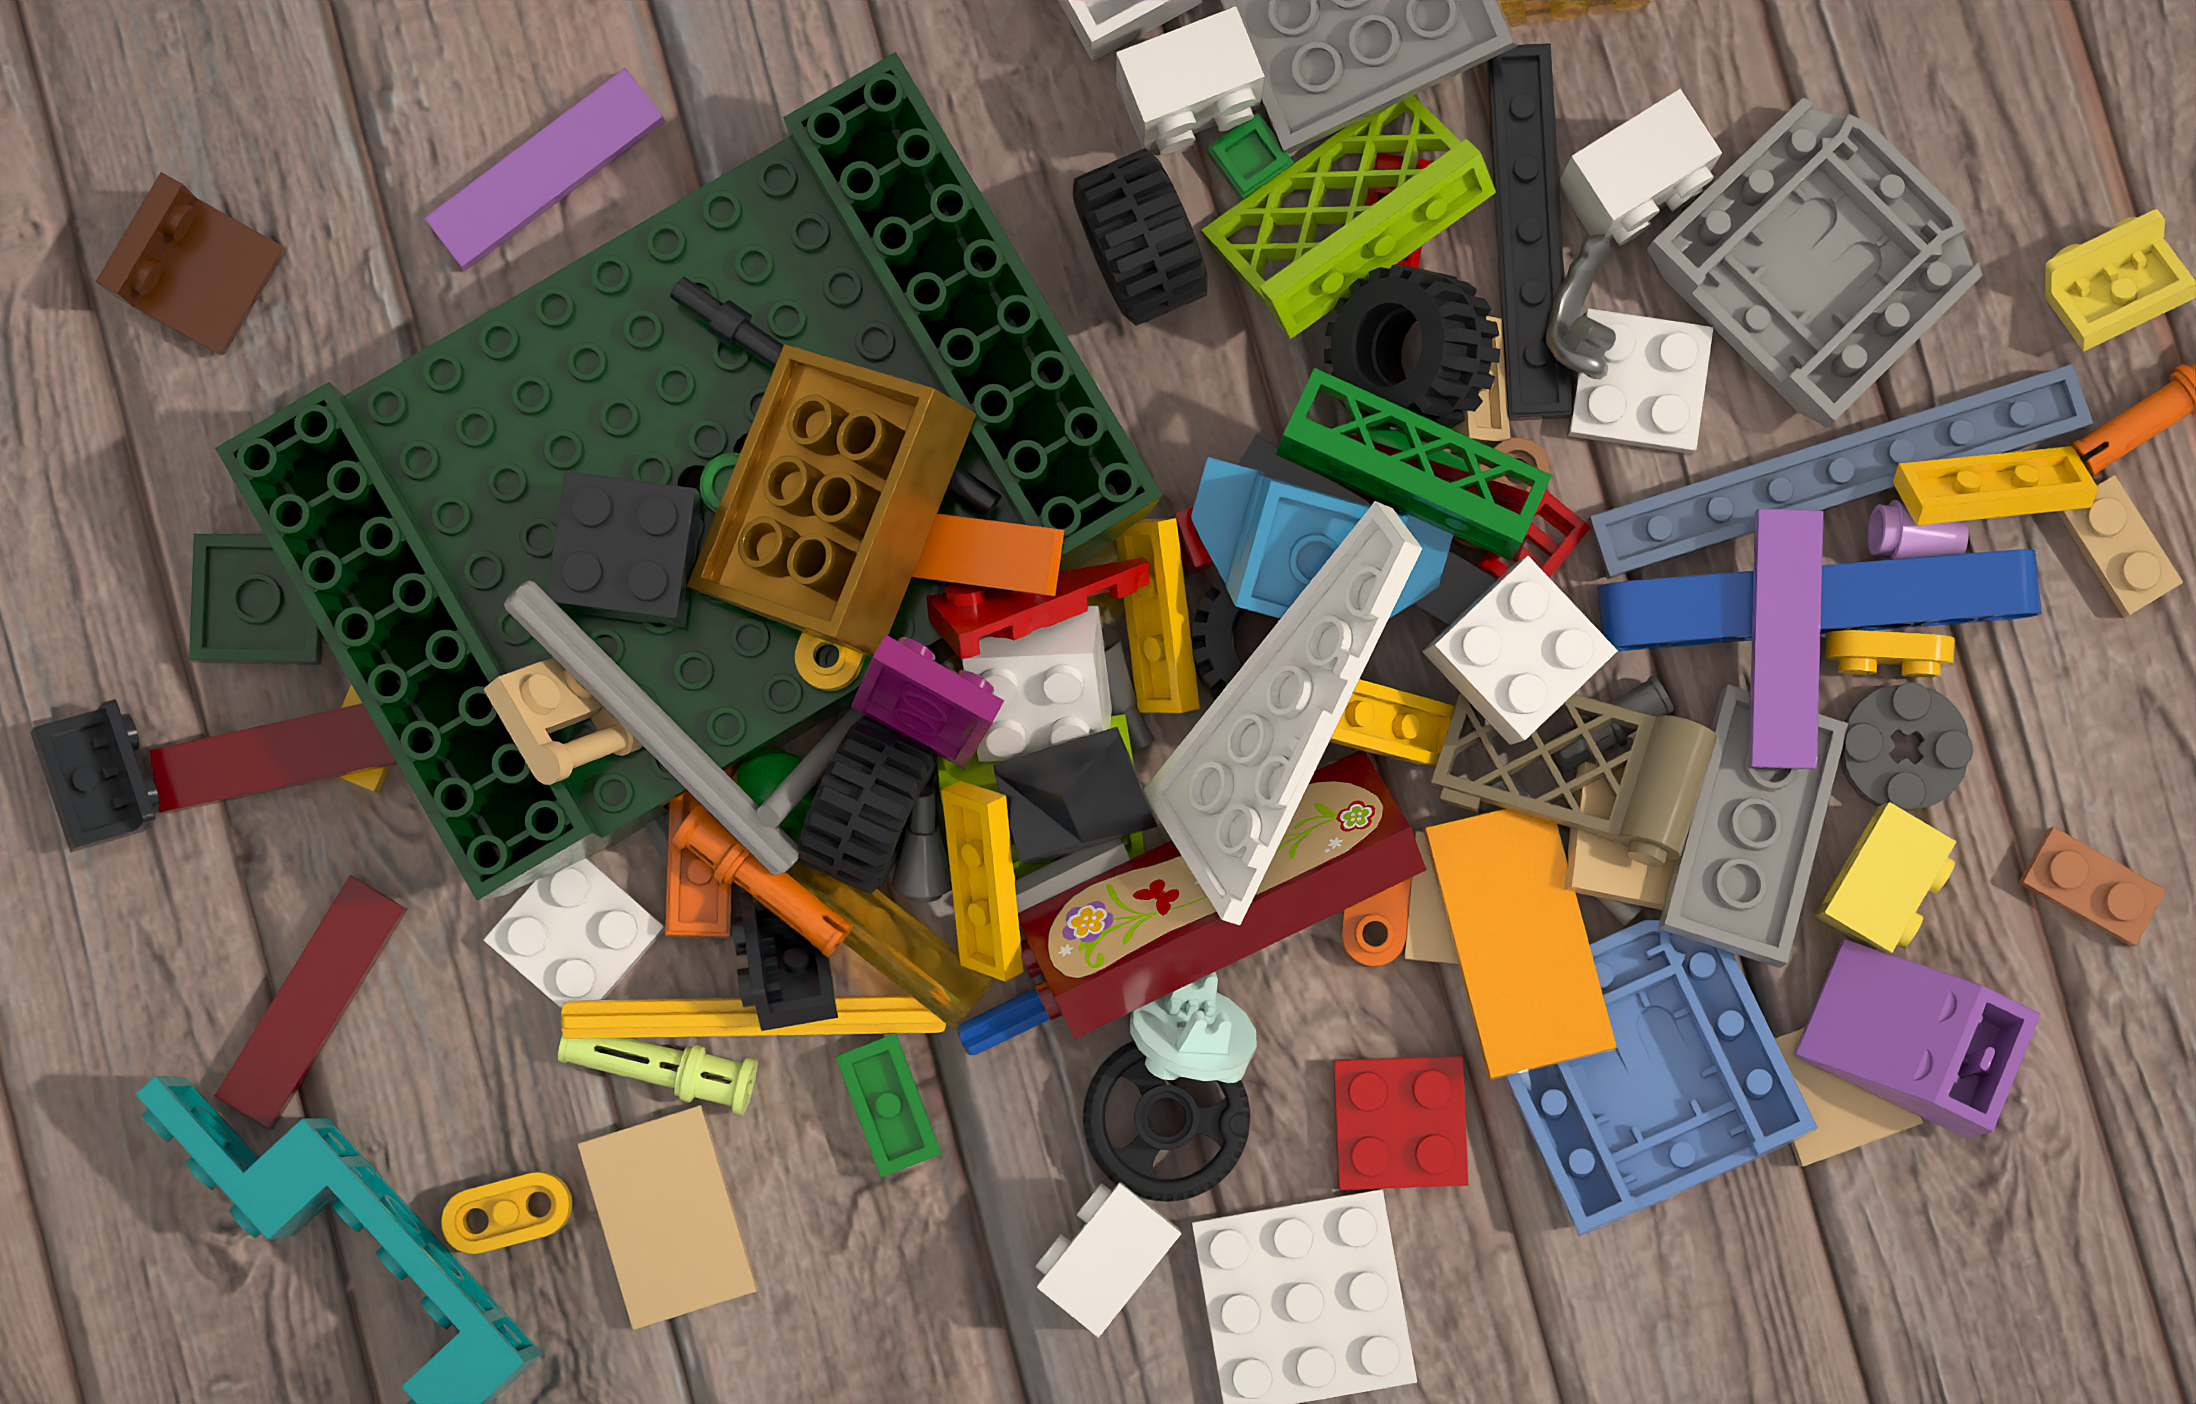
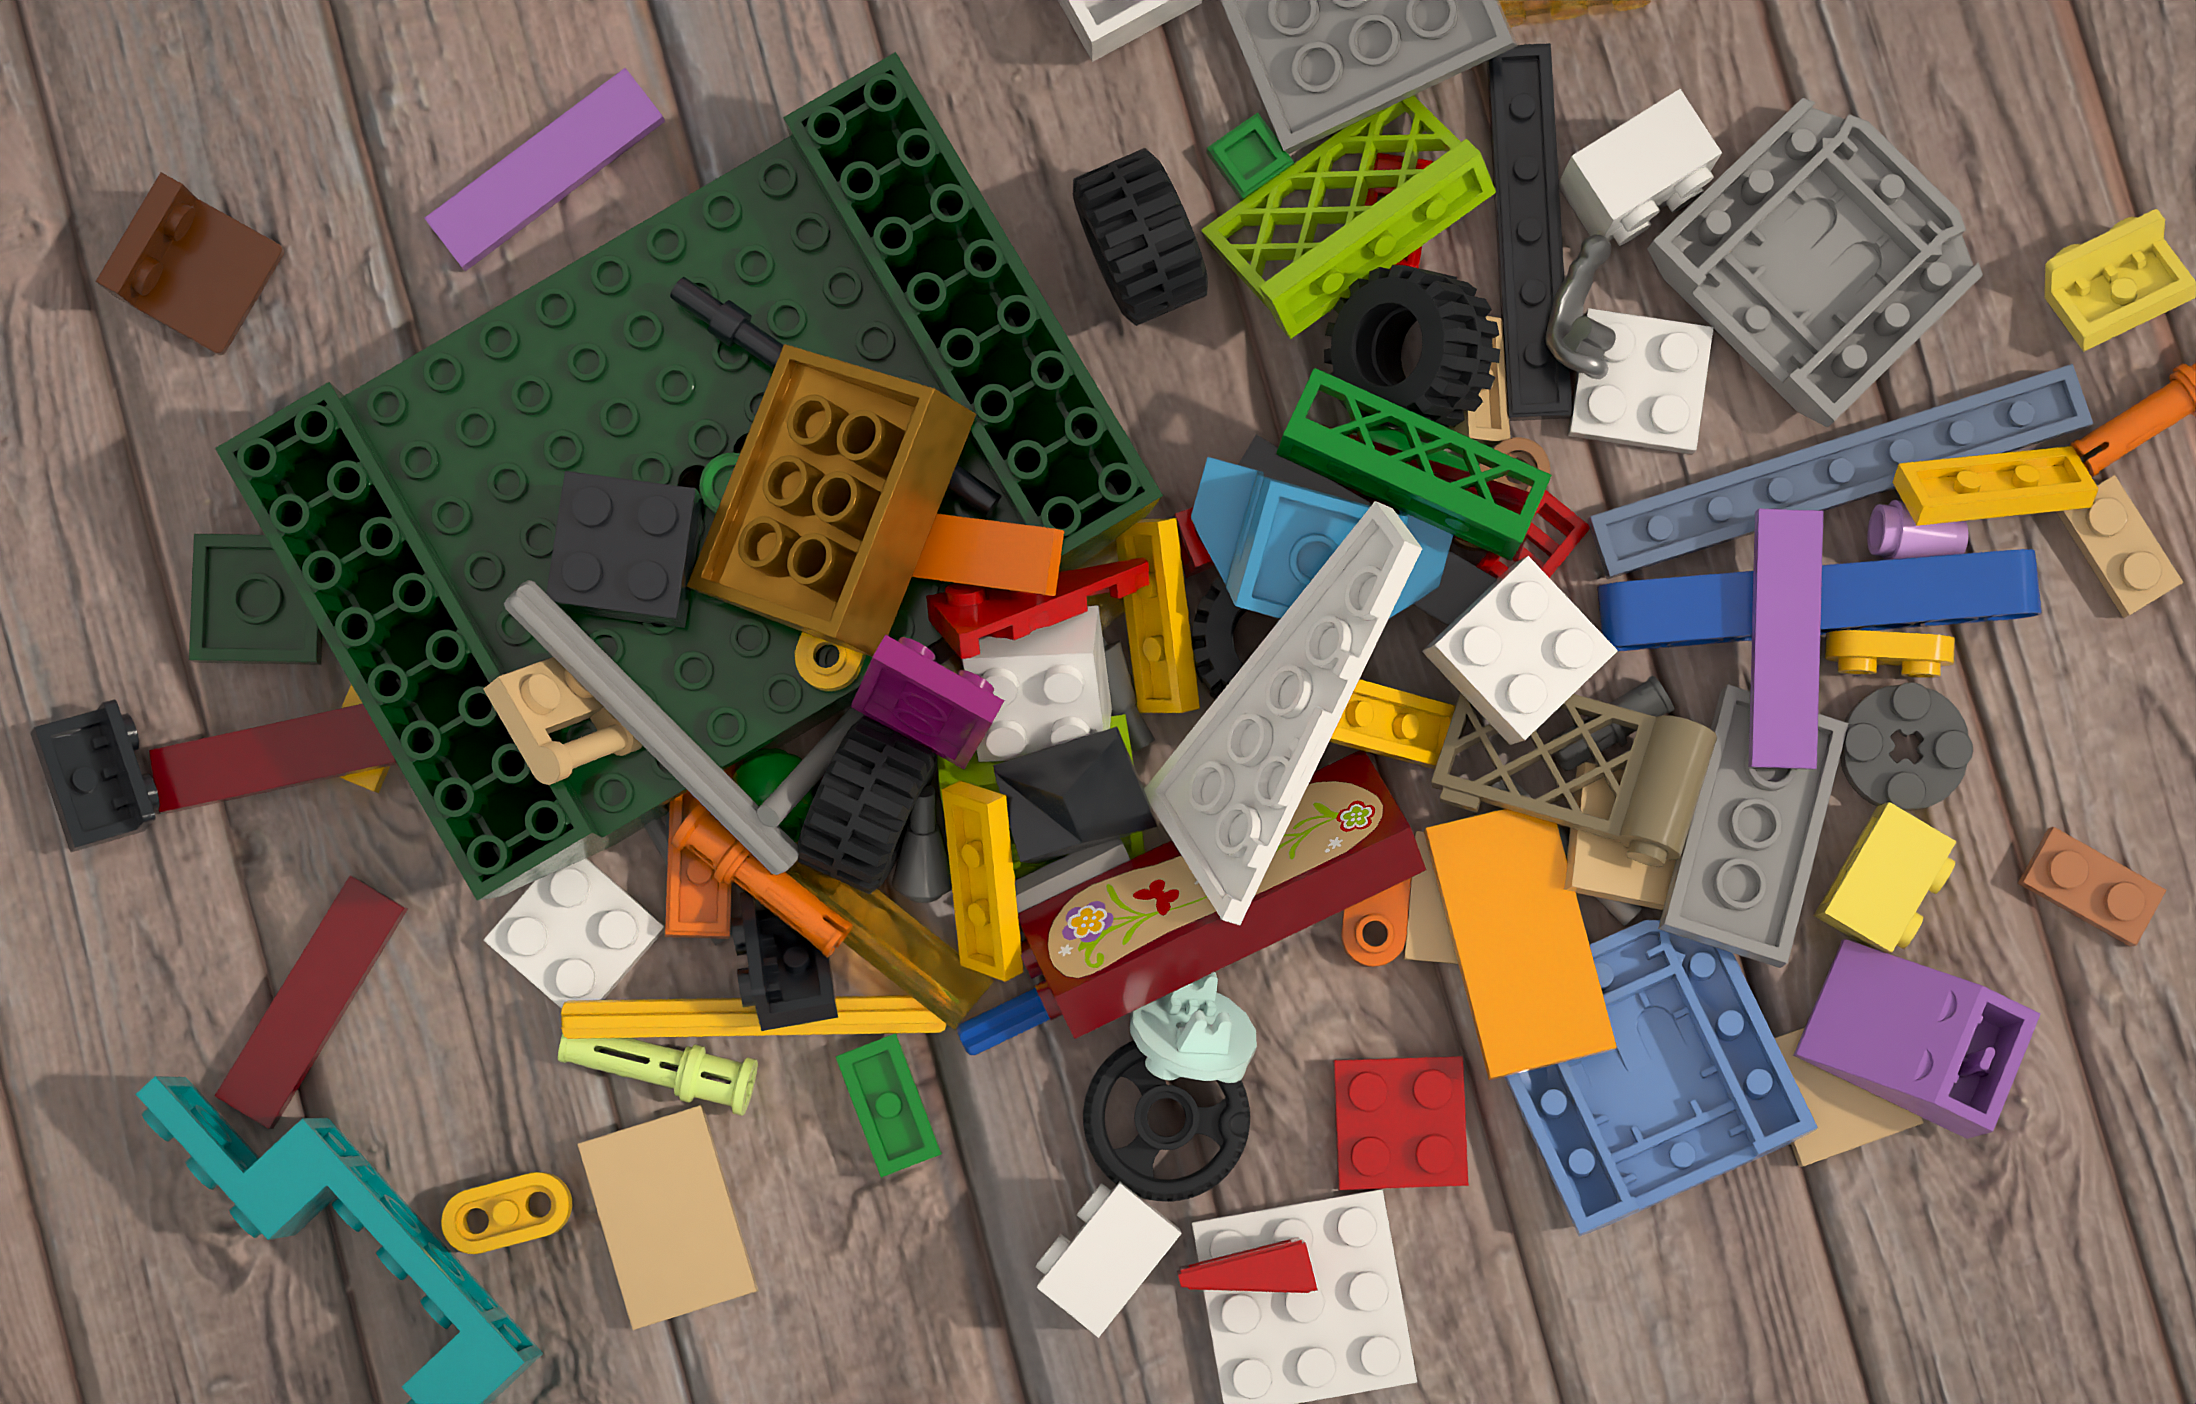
white brick [1116,6,1265,154] -> none
none -> red slope [1177,1237,1318,1293]

